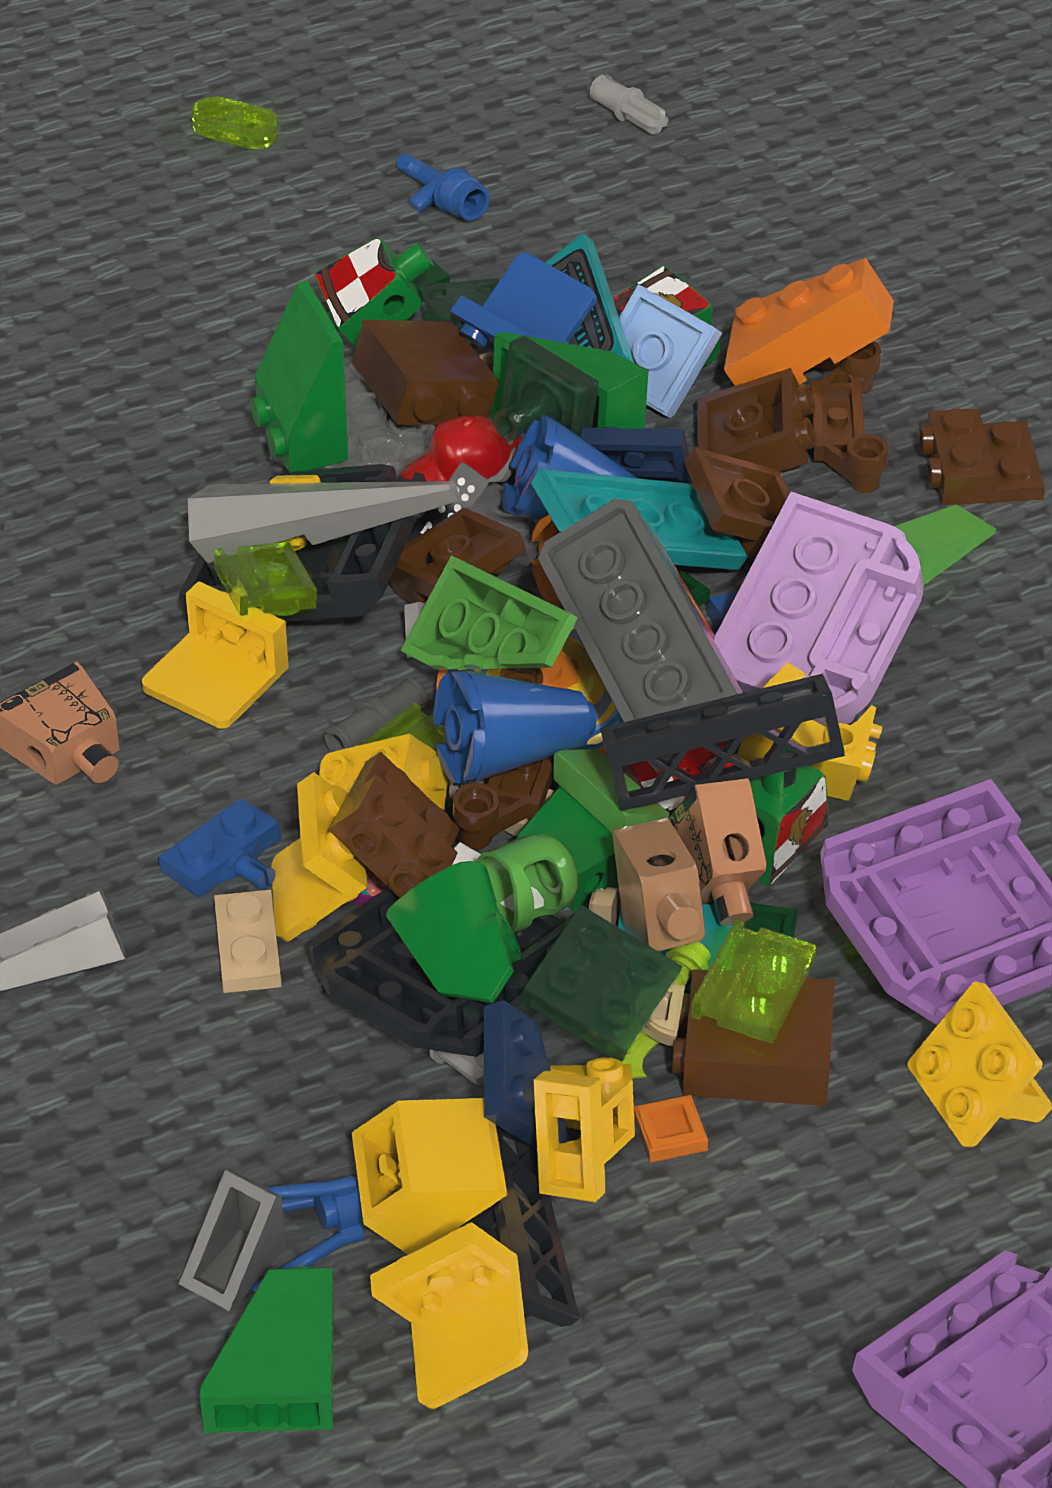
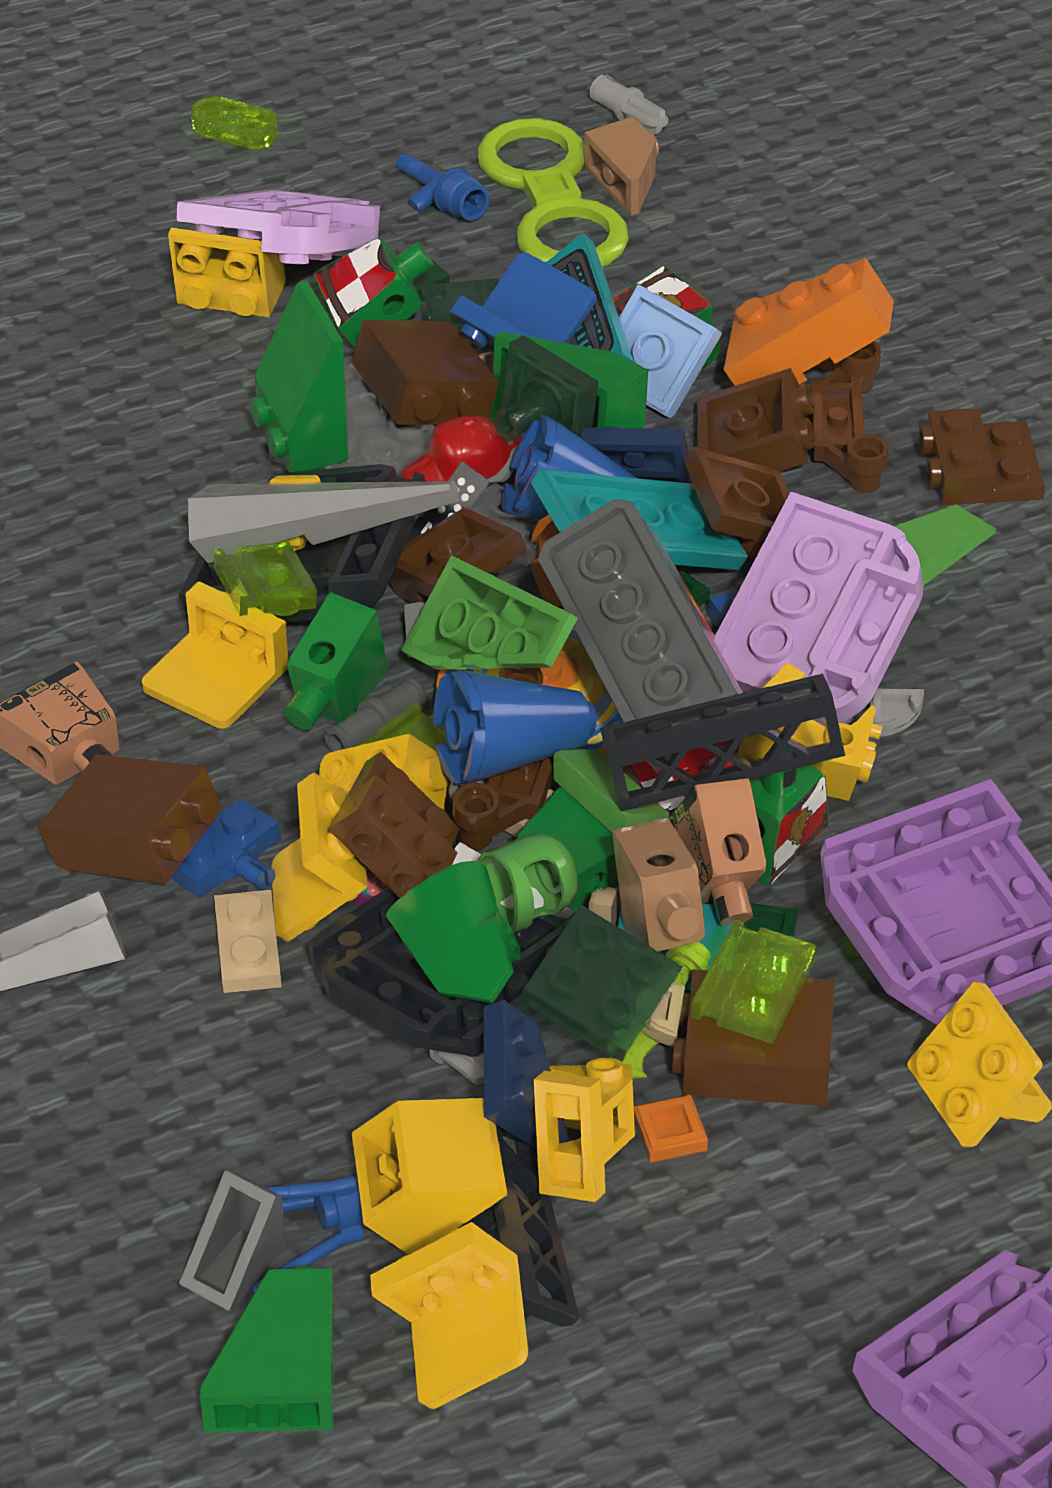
none -> reddish brown brick [38,754,223,884]
none -> yellow slope [168,228,286,317]
none -> lavender plate [177,189,380,264]
none -> green torso [284,592,389,730]
none -> lime bar [477,118,629,268]
none -> medium nougat slope [584,116,659,216]
none -> light grey tile [869,688,924,737]

